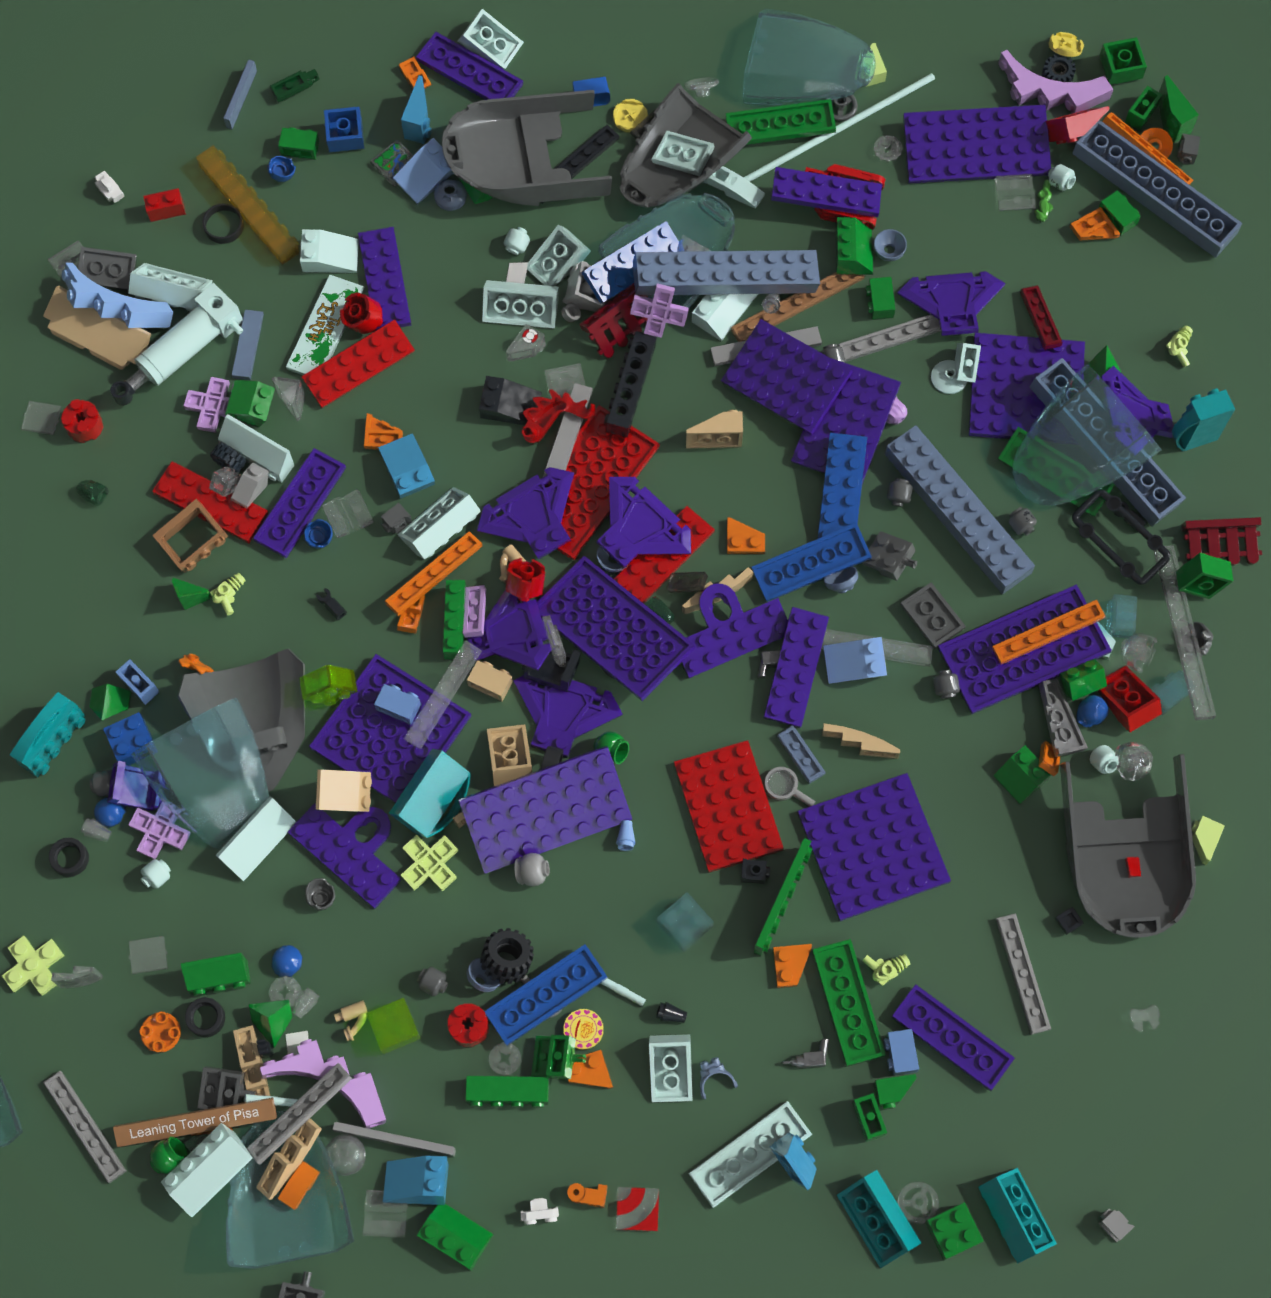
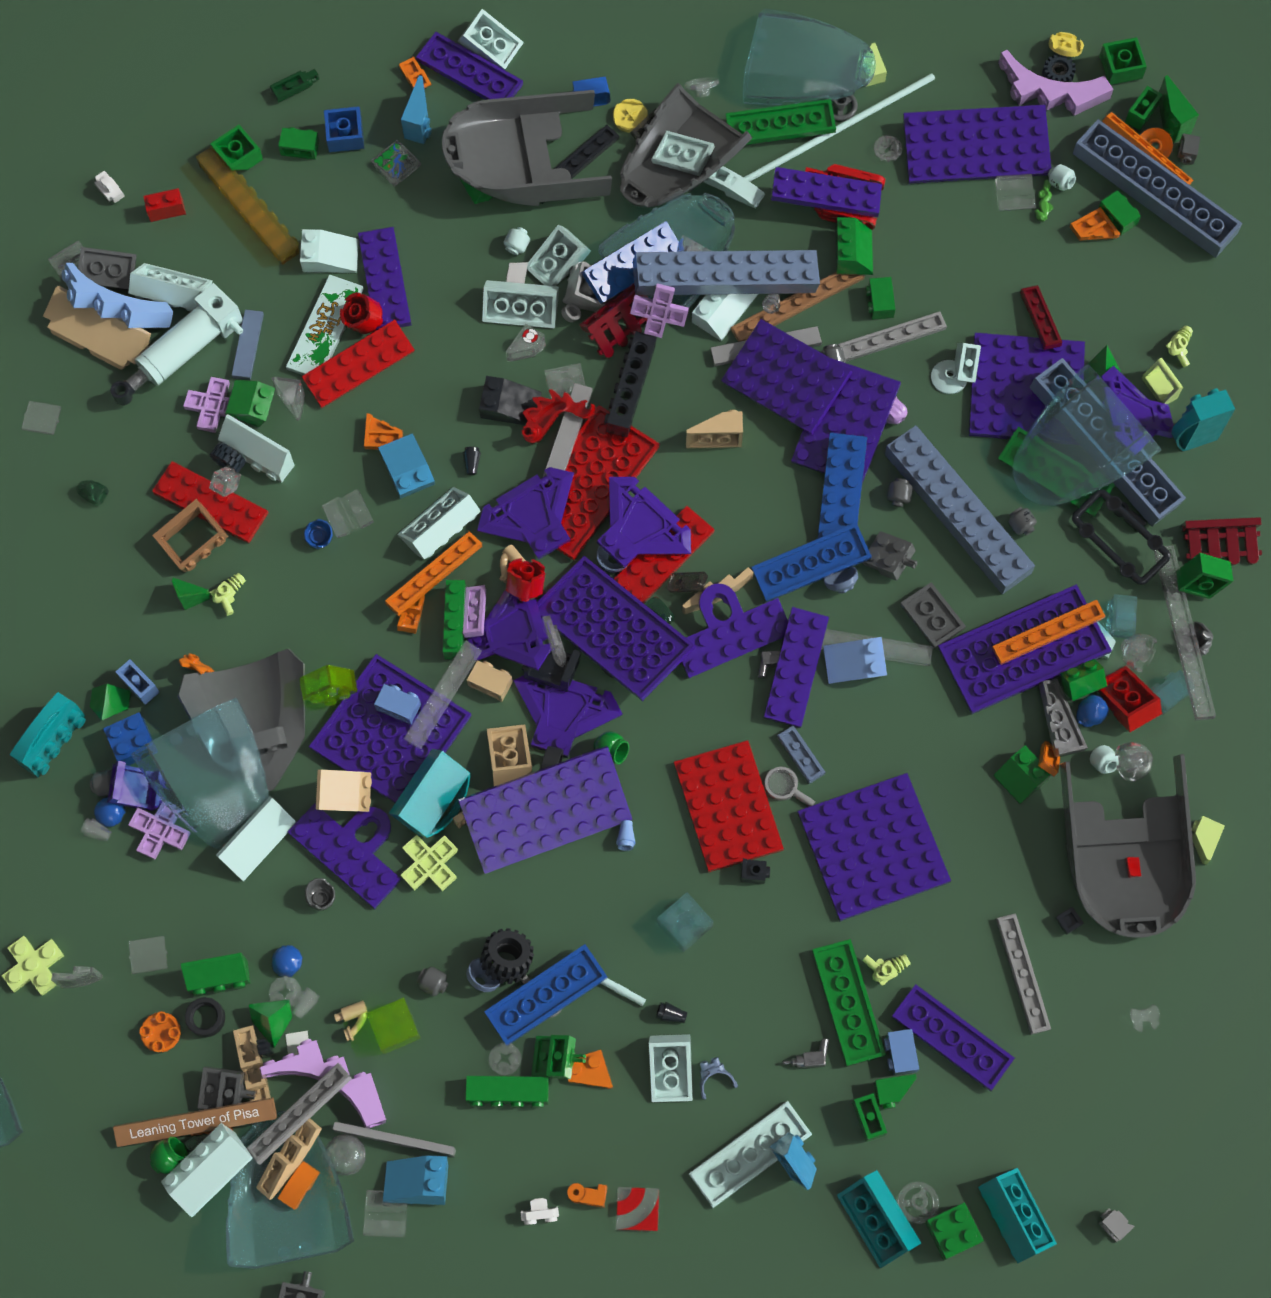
light grey tile [43,1071,127,1183] -> none
black tyre [49,838,89,877] -> none
red brick [61,399,103,443] -> none
light aqua head [141,859,171,889] -> none
black tyre [202,203,244,244] -> none
sand blue tile [223,60,257,129] -> none
light grey slope [231,463,269,508] -> none
light aqua piece [244,1094,298,1107] -> none
dark purple plate [253,448,346,558] -> none
blue hair [267,156,296,182] -> none
black bar [316,588,347,620] -> none
dark grey window [381,502,412,534] -> none
light blue slope [393,138,453,205] -> none
green slope [417,1204,494,1271] -> none
sand blue piece [434,179,467,211] -> none
red brick [447,1003,489,1047] -> none
light grey piece [514,853,550,887] -> none
light yellow tile [564,1009,603,1050] -> none
orange wing [727,517,765,554] -> none
green plate [754,838,813,956] -> none
orange wing [773,944,812,988] -> none
tan slope [822,723,900,759] -> none
sand blue piece [874,229,907,261] -> none
dark purple plate [897,271,1006,336] -> none
dark grey head [933,670,960,699] -> none
slope [1045,106,1109,144] -> none
none -> green slope [210,125,263,170]
none -> black cone [463,447,481,475]
none -> yellowish green tile [1142,358,1183,404]

